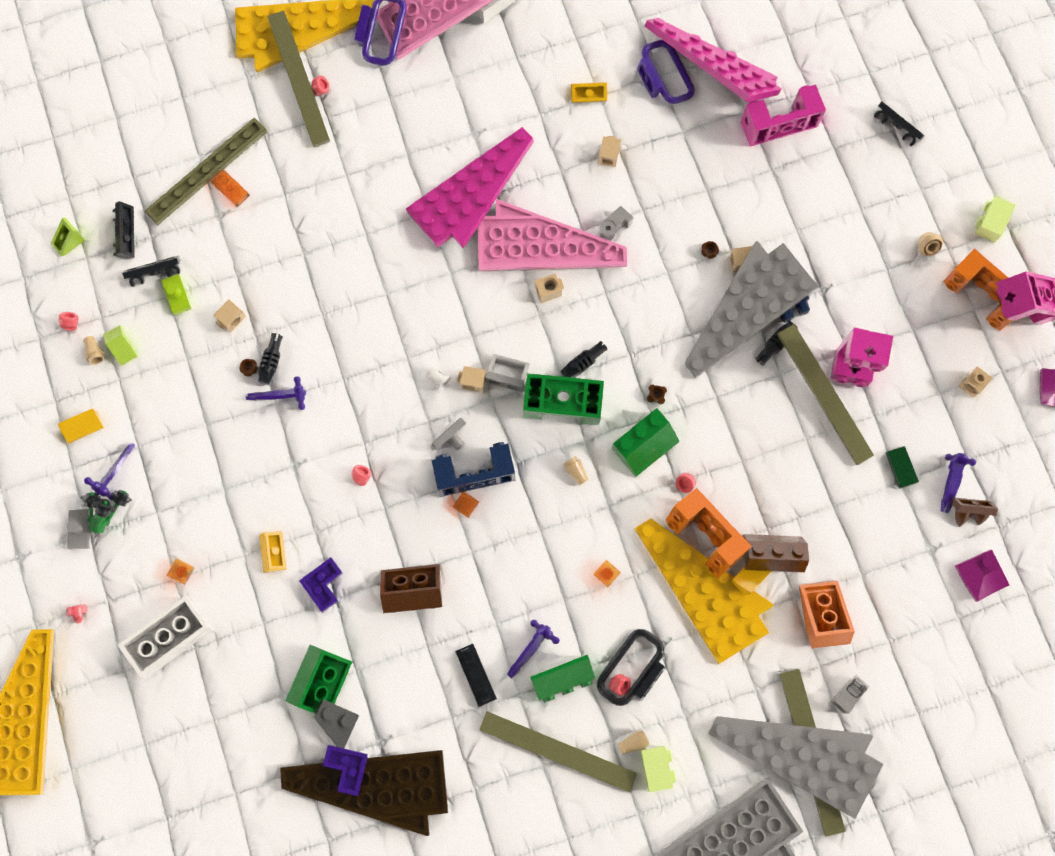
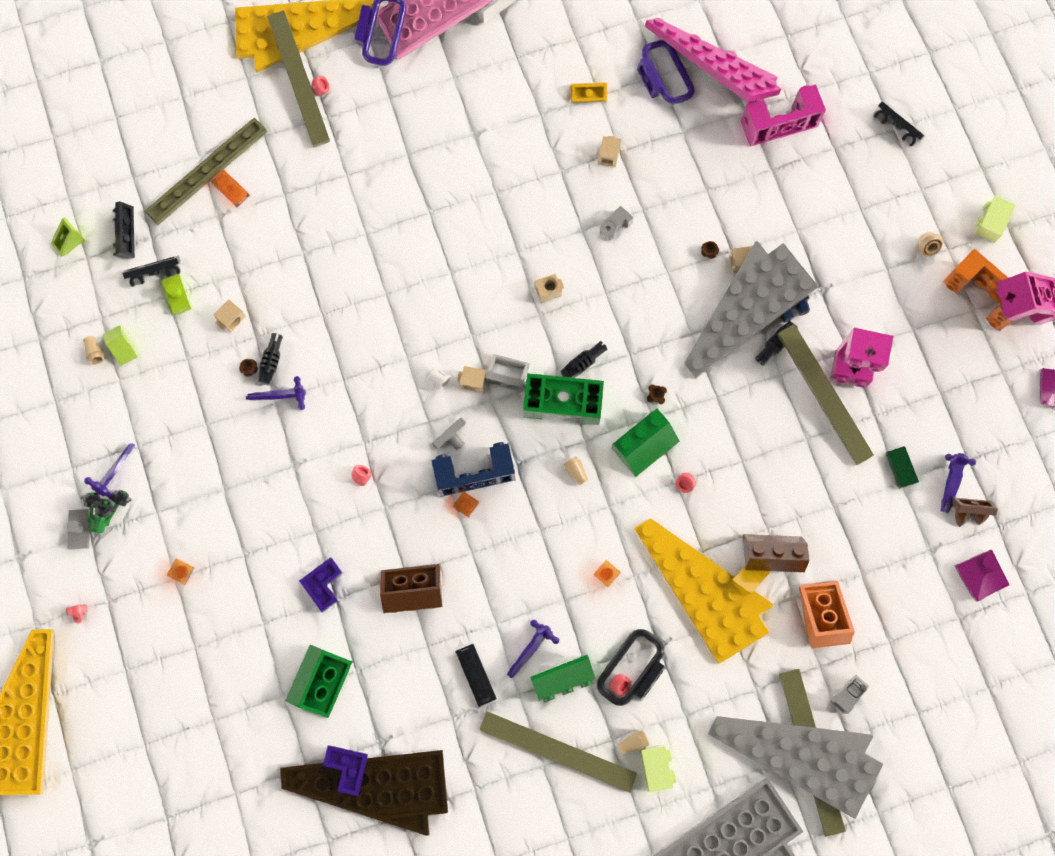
coral tile [58,312,79,331] -> none
yellow slope [58,408,104,444] -> none
white brick [118,596,212,679] -> none
yellow slope [259,531,287,573] -> none
dark grey wing [313,699,359,748] -> none
dark pink wing [405,127,534,248] -> none
bright pink wing [478,200,627,271] -> none
orange plate [665,488,752,579] -> none
tan brick [959,366,993,398] -> none

